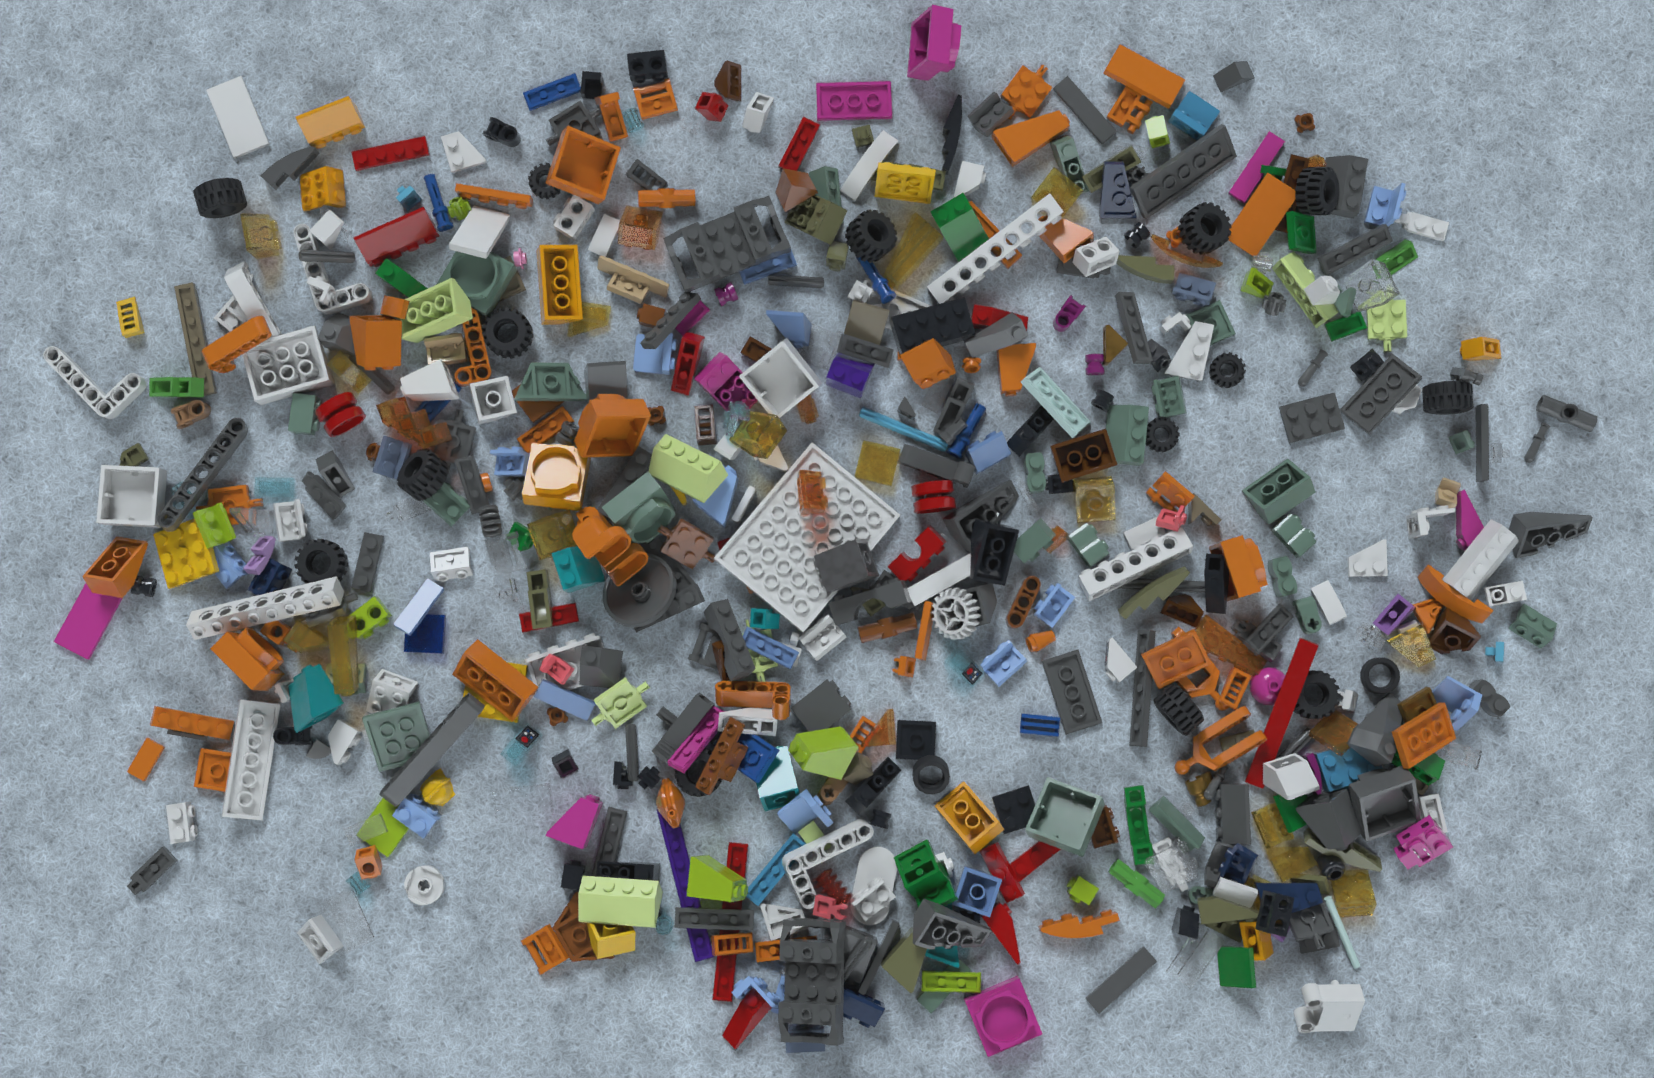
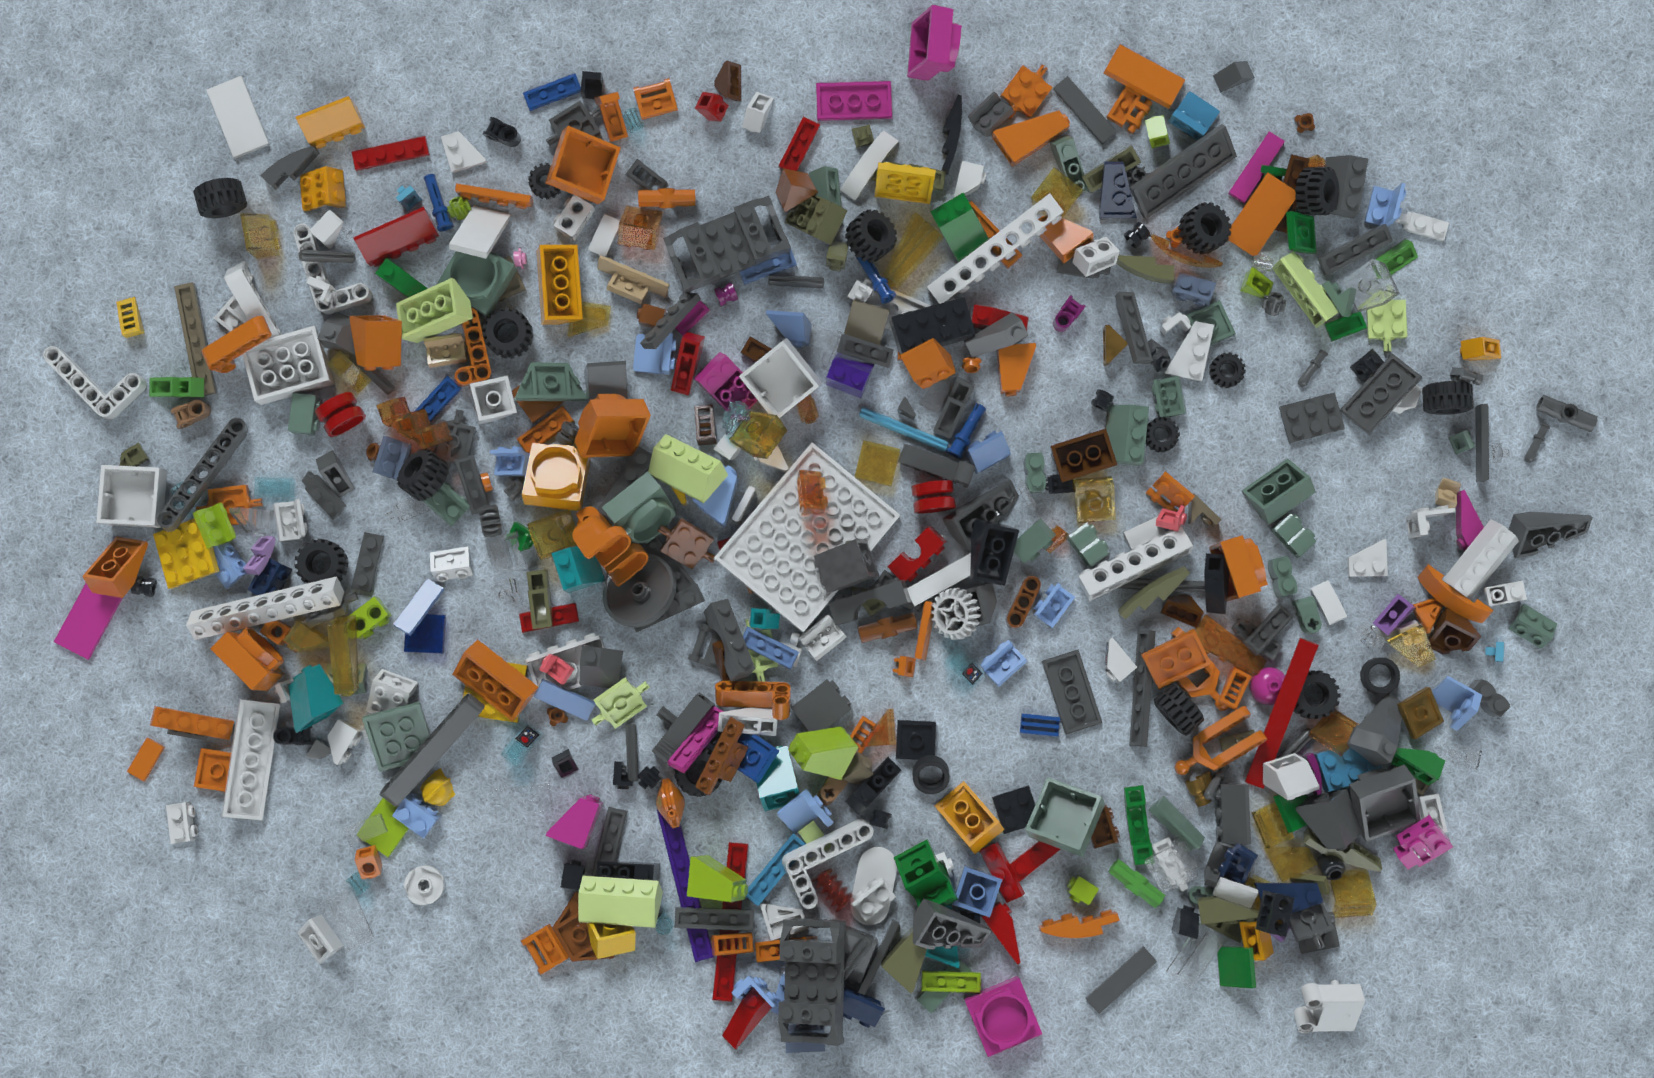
dark grey hinge [127,846,178,895] -> none
orange slope [380,295,409,320] -> none
white slope [400,359,459,401] -> none
black brick [627,50,668,83] -> none
dark orange plate [648,406,666,426] -> none
coral plate [813,894,848,920] -> none
dark grey pin [940,417,968,445] -> none
black slope [1007,405,1054,457] -> none
light aqua tile [1021,367,1091,439] -> none
orange cone [1025,630,1056,652] -> none
magenta wheel [1085,354,1105,376] -> none
white slope [1304,276,1340,305] -> none
light aqua bar [1324,896,1360,968] -> none
white tile [1338,690,1358,712] -> none
orange plate [1392,702,1456,769] -> none

